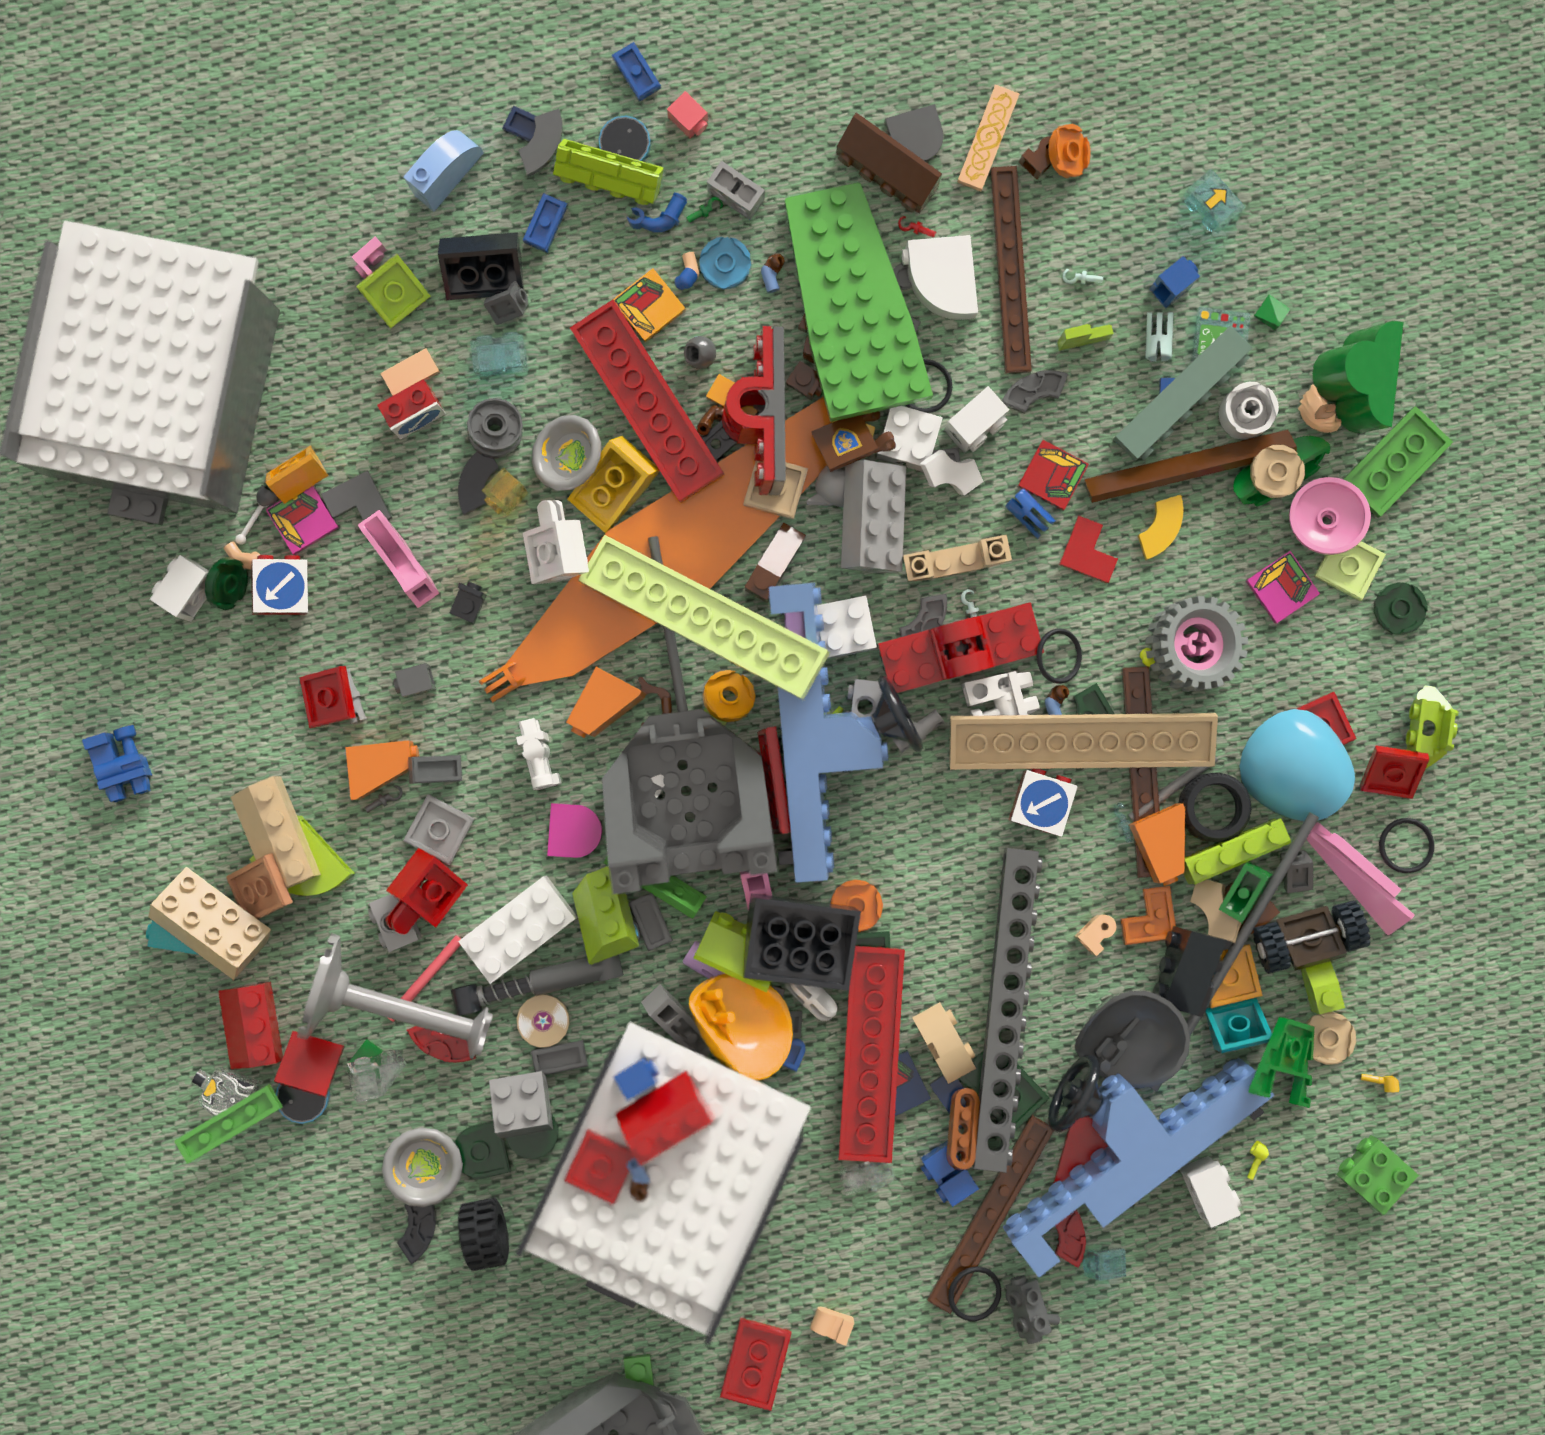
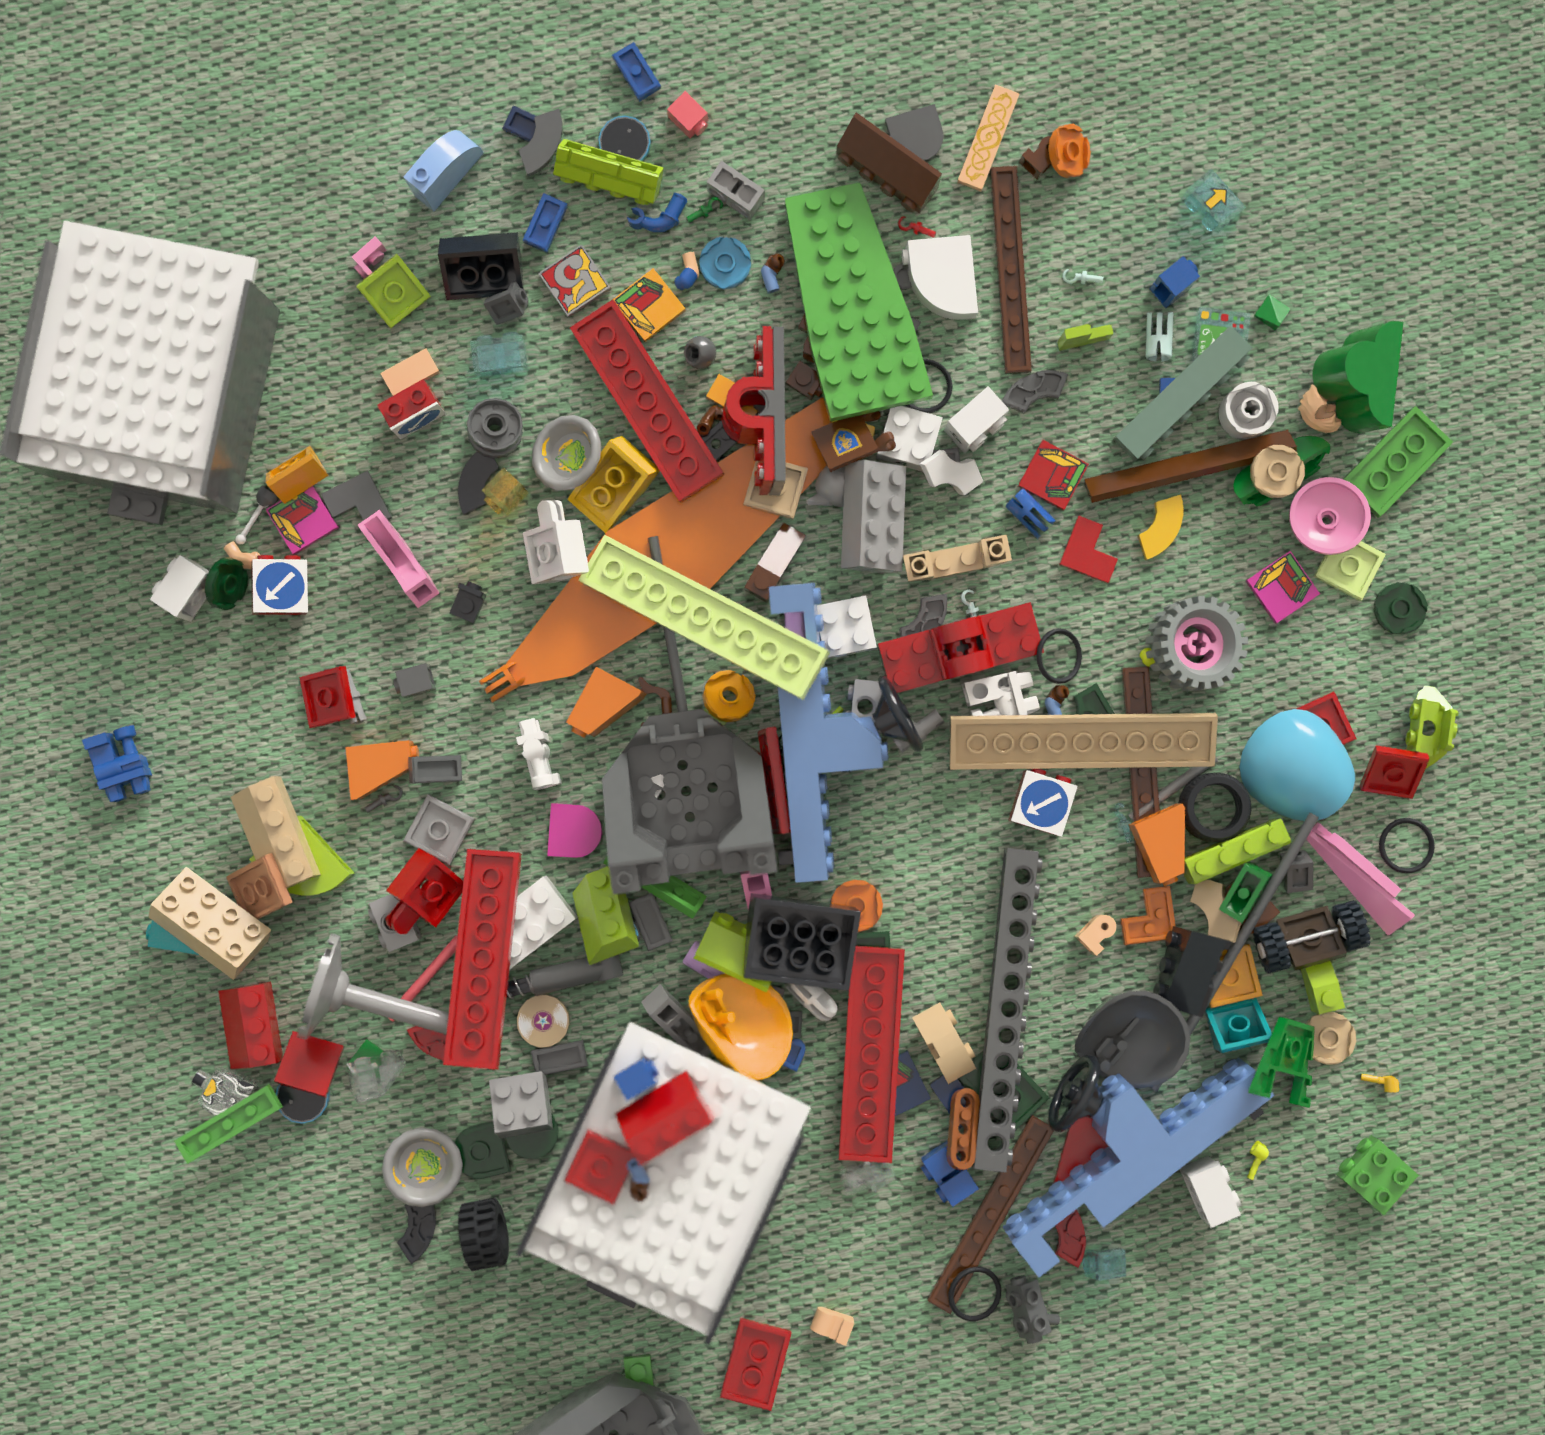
none -> red plate [443,849,522,1070]
none -> tile [538,244,611,318]

